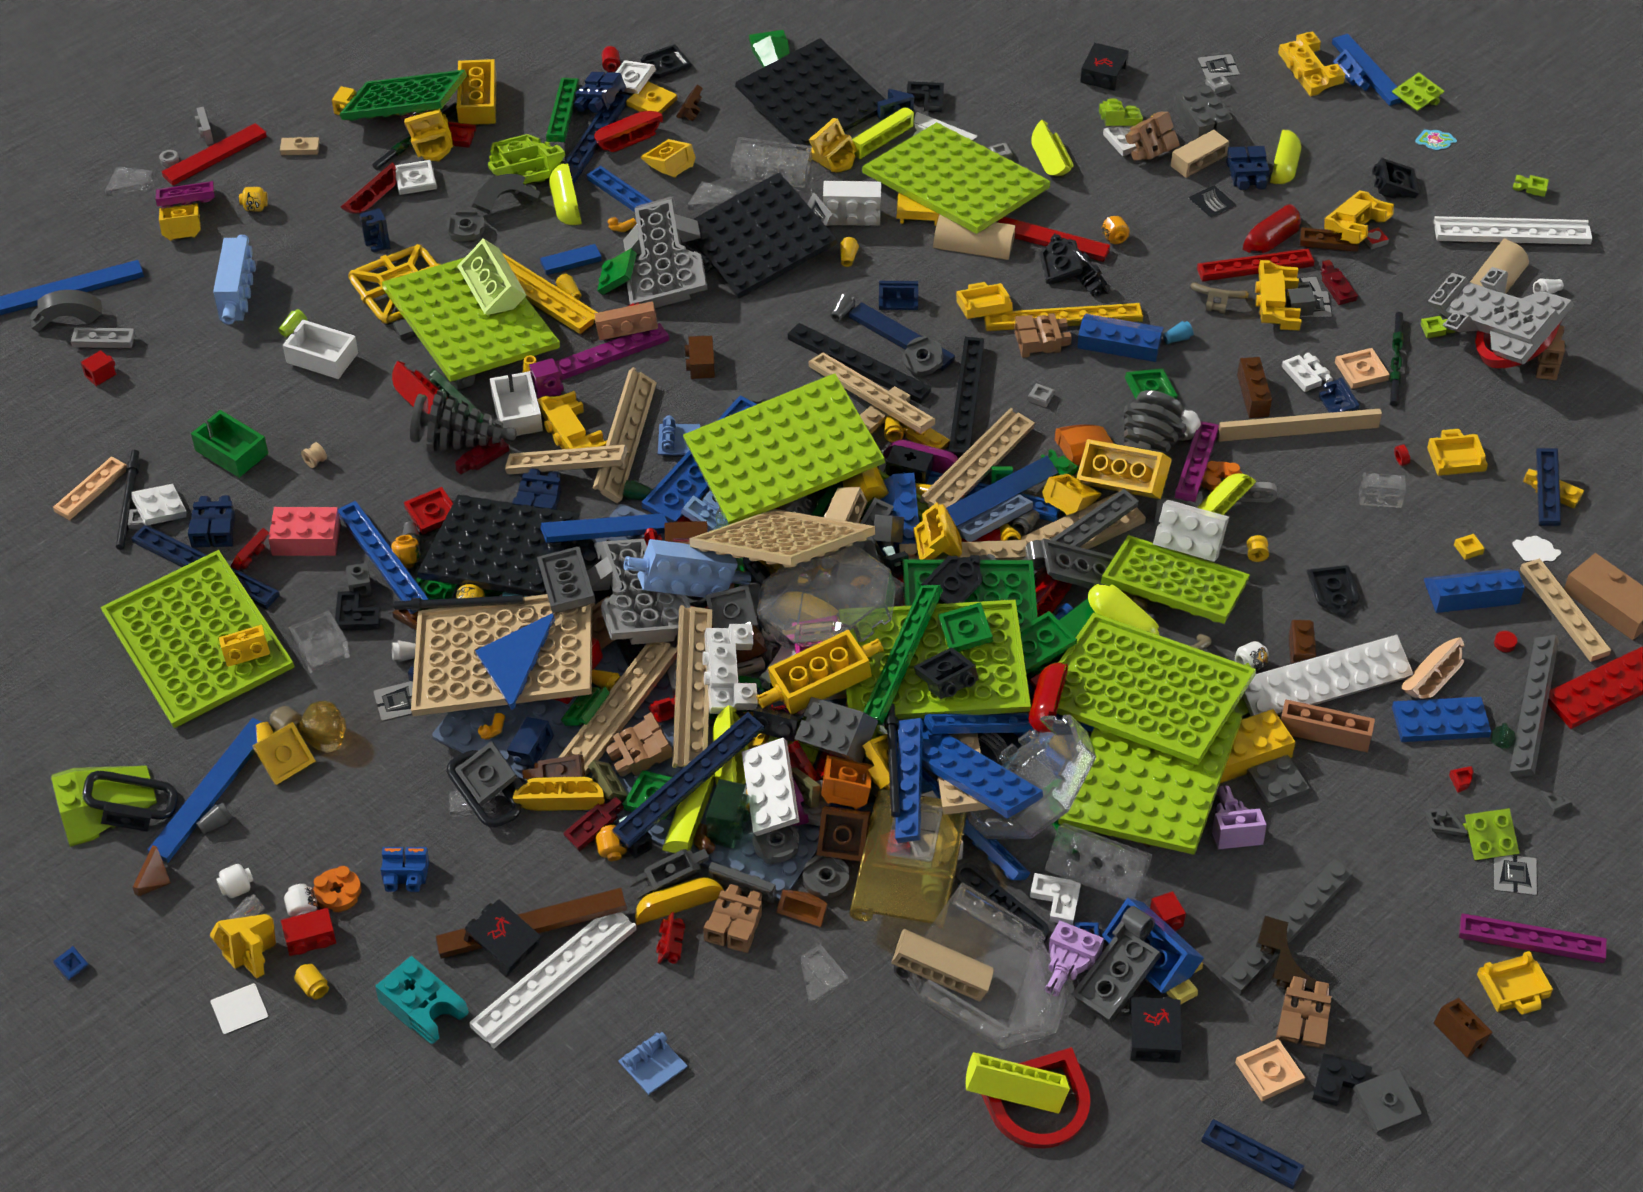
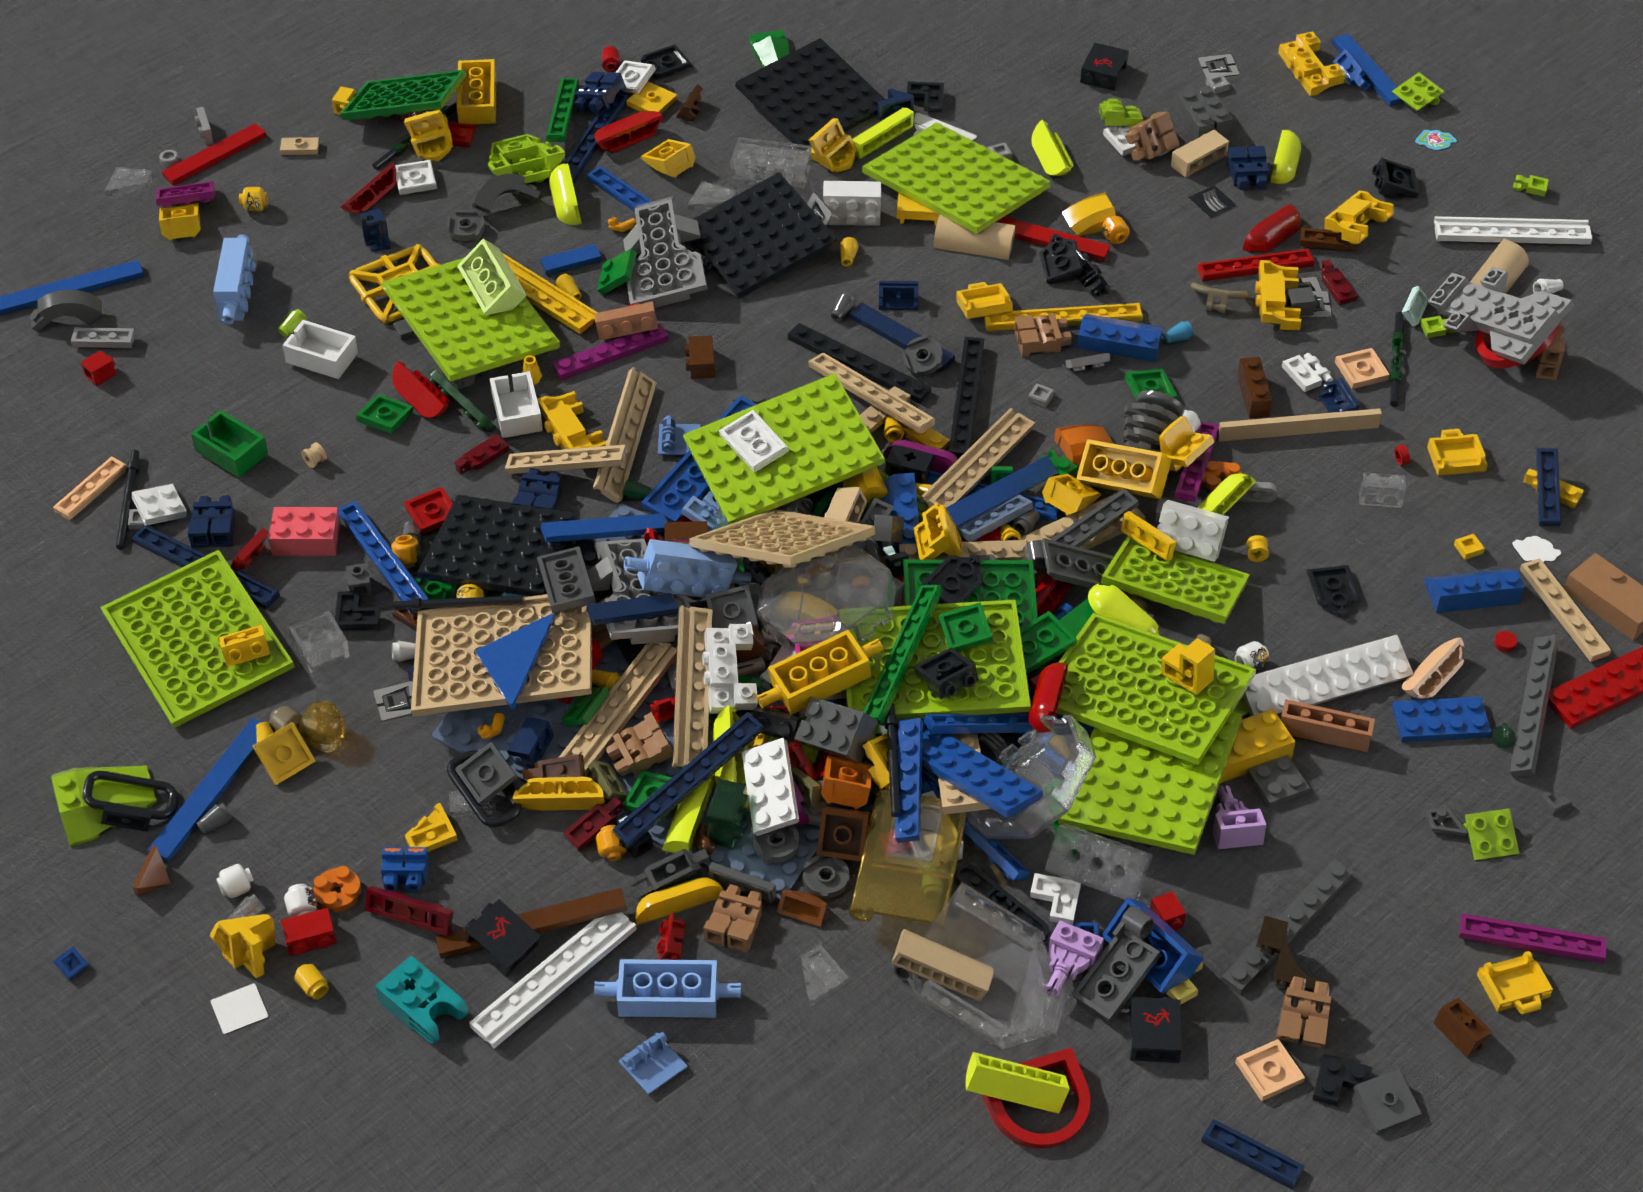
dark grey plant [410,390,517,452] -> none
magenta brick [529,358,564,399] -> none
reddish brown brick [1288,620,1316,664] -> none
tile [1364,227,1389,249] -> none
red tile [1449,766,1473,793] -> none
sticker [1494,855,1537,895] -> none
none -> green plate [356,394,413,434]
none -> dark red hinge [365,886,454,936]
none -> yellow wing [405,803,458,852]
none -> dark blue tile [587,593,678,625]
none -> light blue brick [594,959,741,1018]
none -> white tile [719,410,789,473]
none -> yellow slope [1062,192,1116,236]
none -> light grey plate [1065,353,1110,371]
none -> yellow tile [1121,511,1176,561]
none -> yellow piece [1159,416,1215,471]
none -> yellow brick [1161,638,1215,695]
none -> light aqua plate [1402,286,1429,326]

